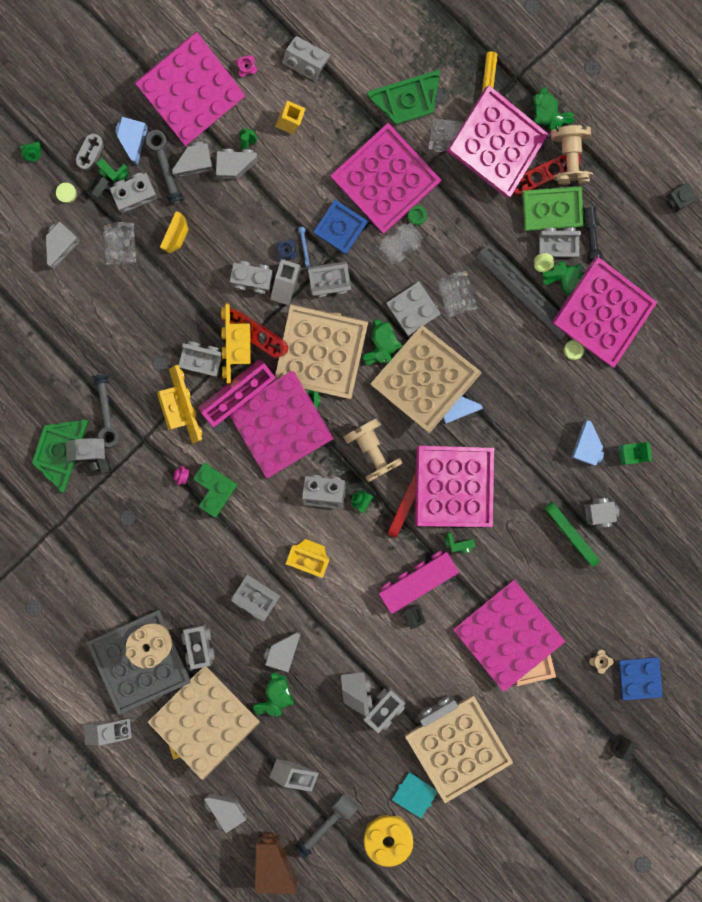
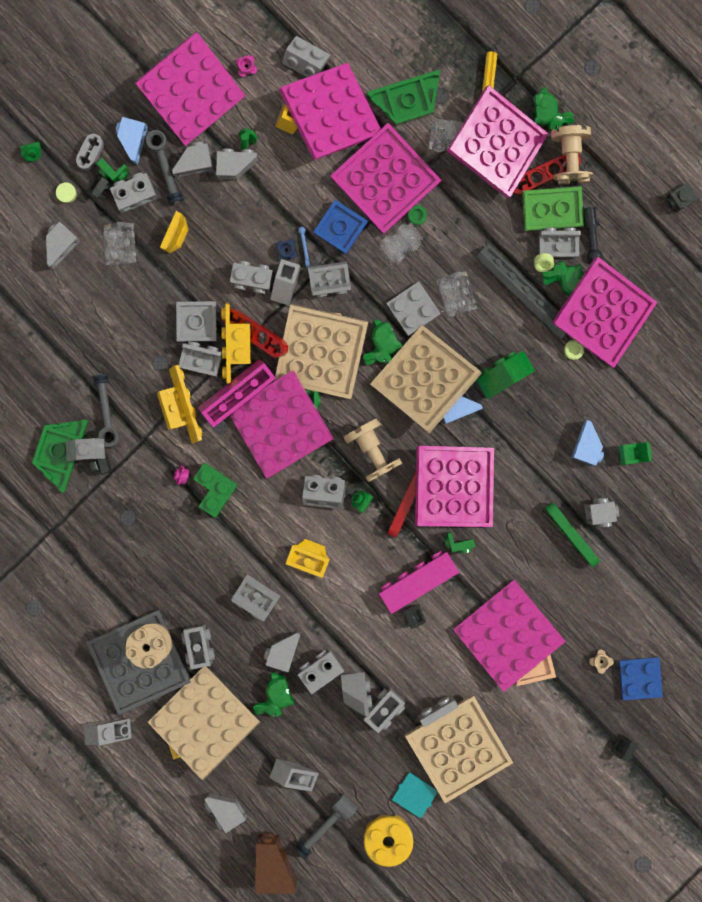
none -> light grey plate [176,301,217,342]
none -> dark pink plate [279,63,381,161]
none -> light grey brick [298,650,344,695]
none -> green brick [476,351,535,399]

